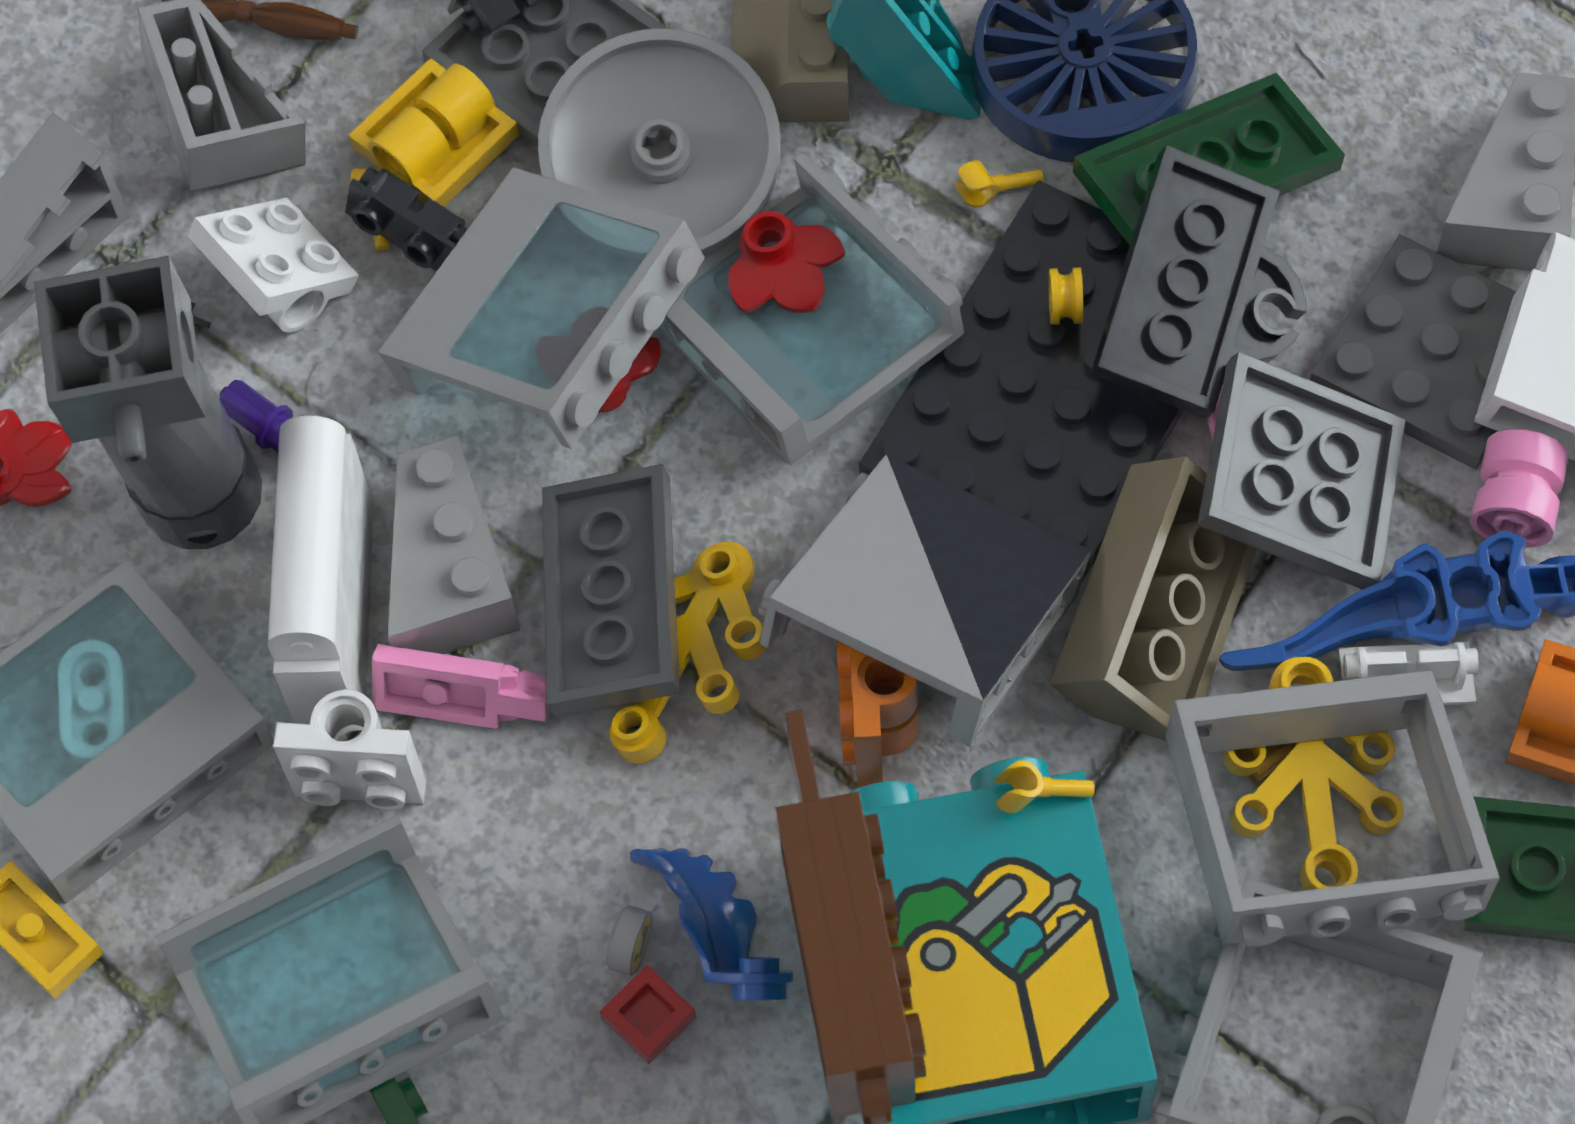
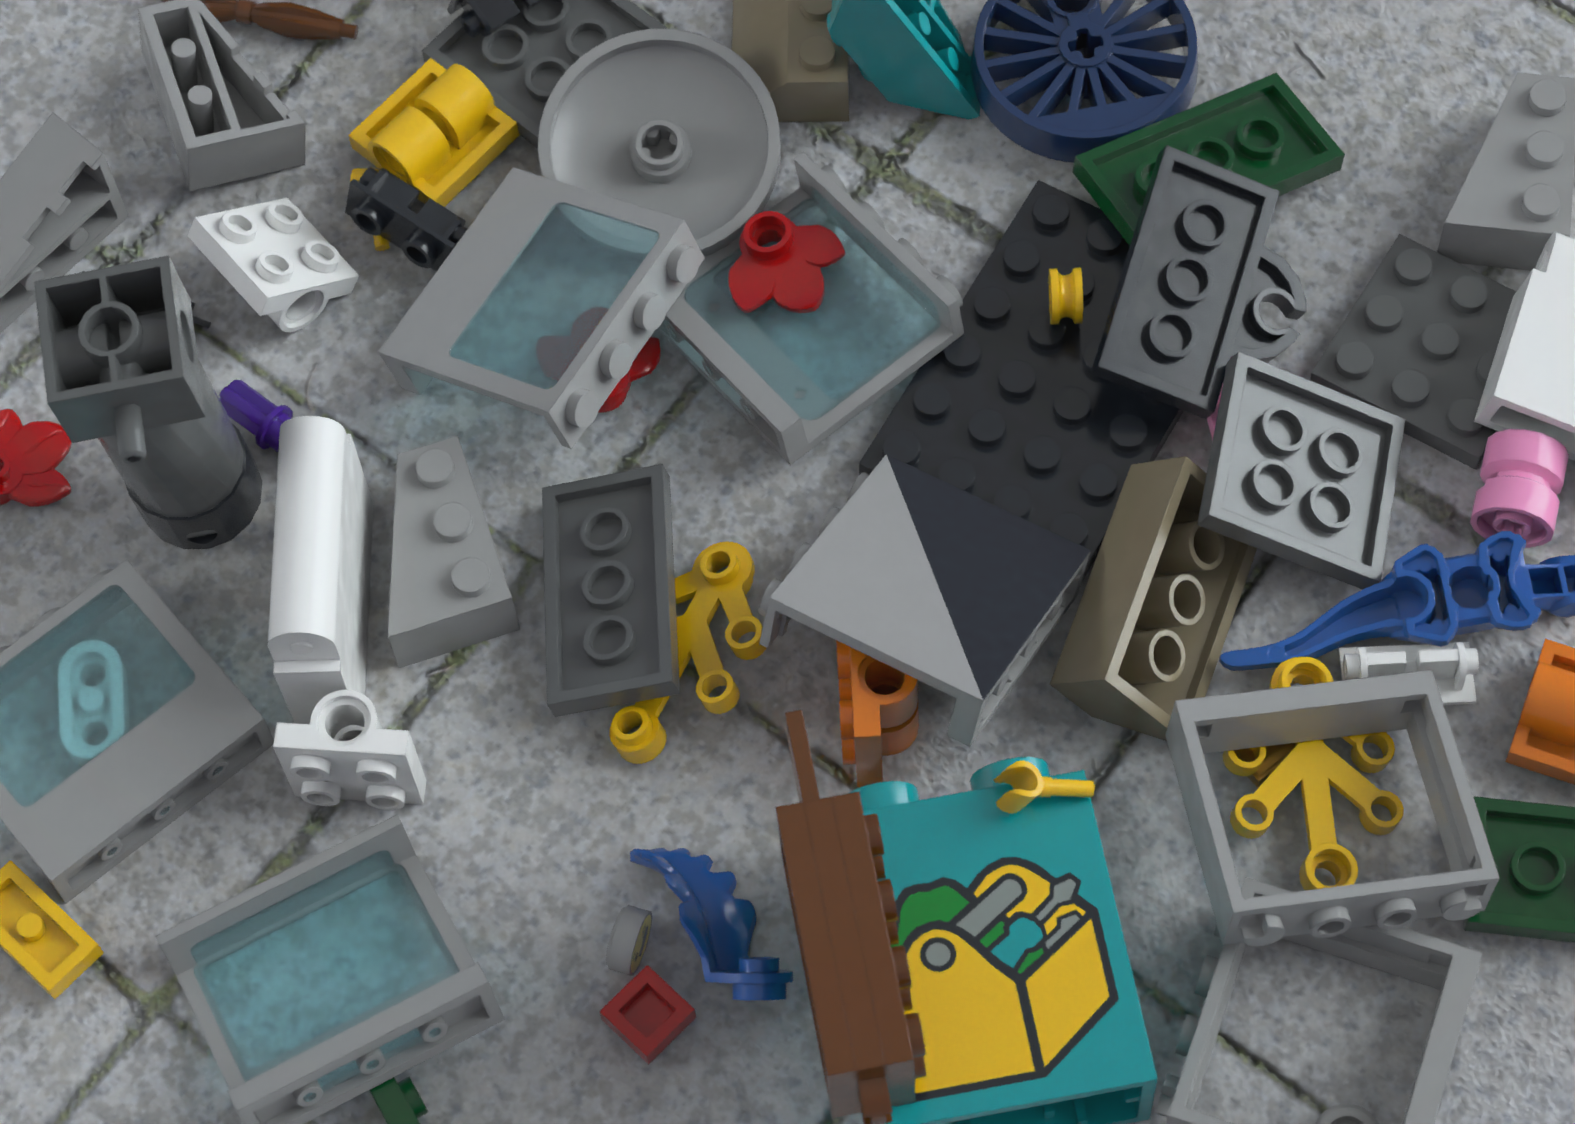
bright pink hinge [372,644,550,729] -> none
yellow hand [955,160,1044,208] -> none

